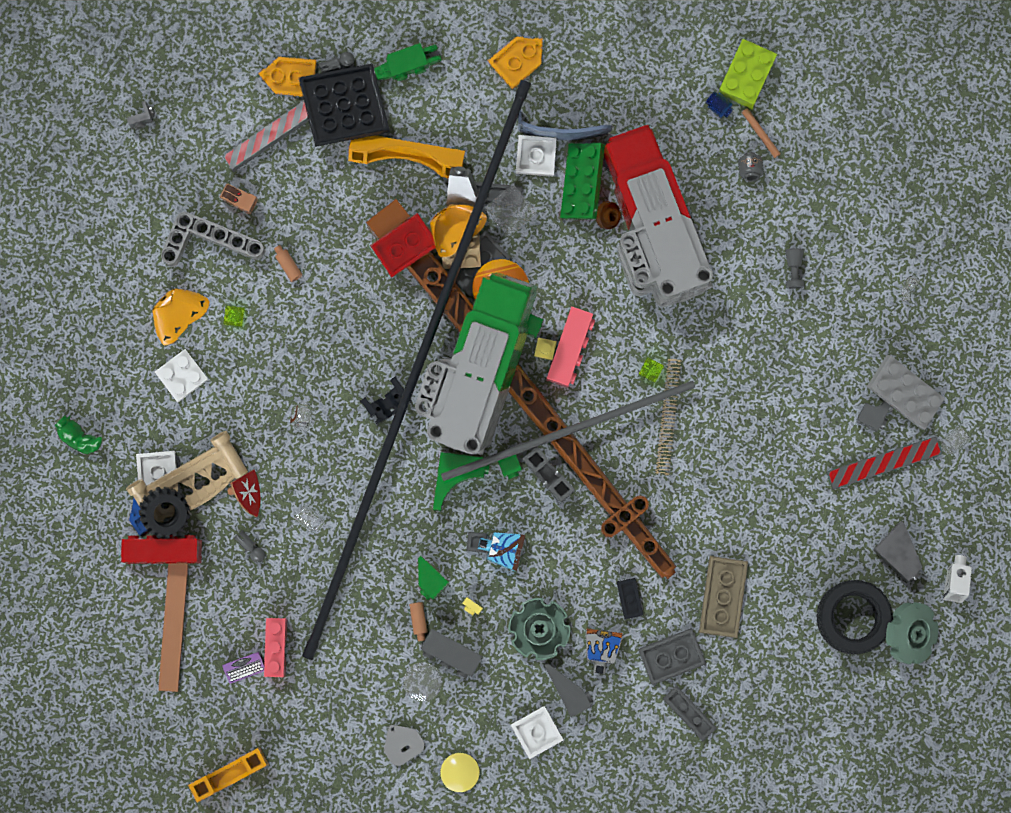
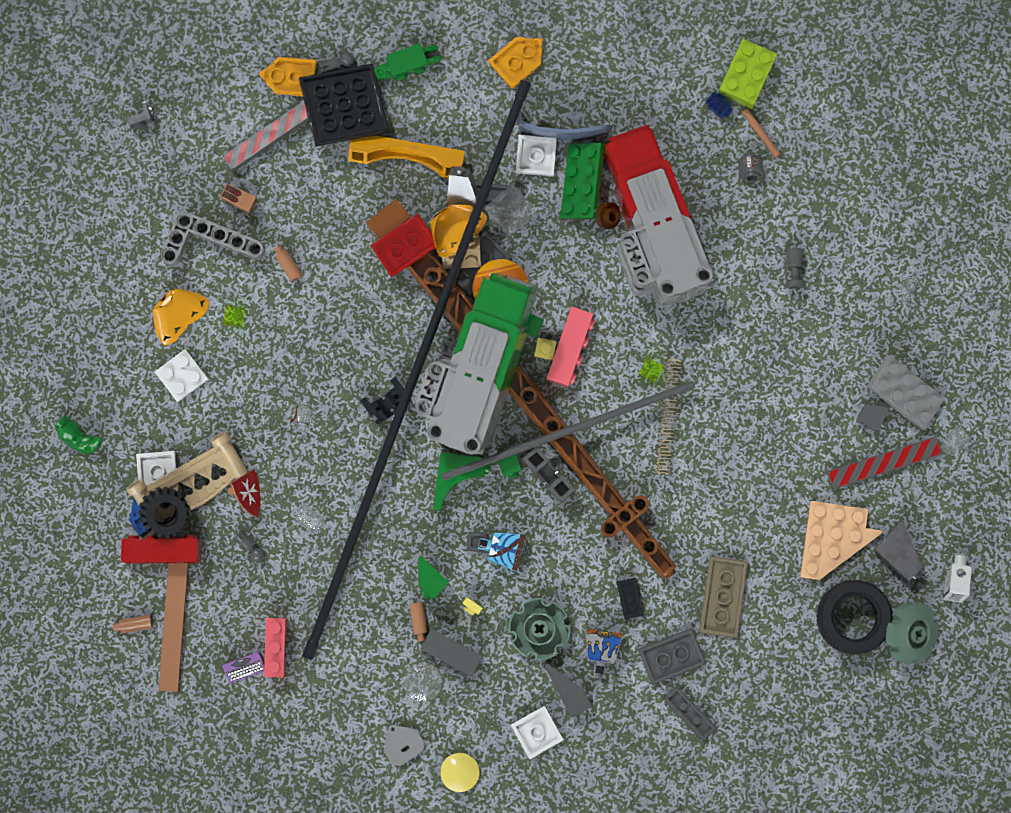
light orange arch [188,748,269,802] -> none
none -> nougat cylinder [113,615,153,633]
none -> light nougat wing [800,501,882,580]

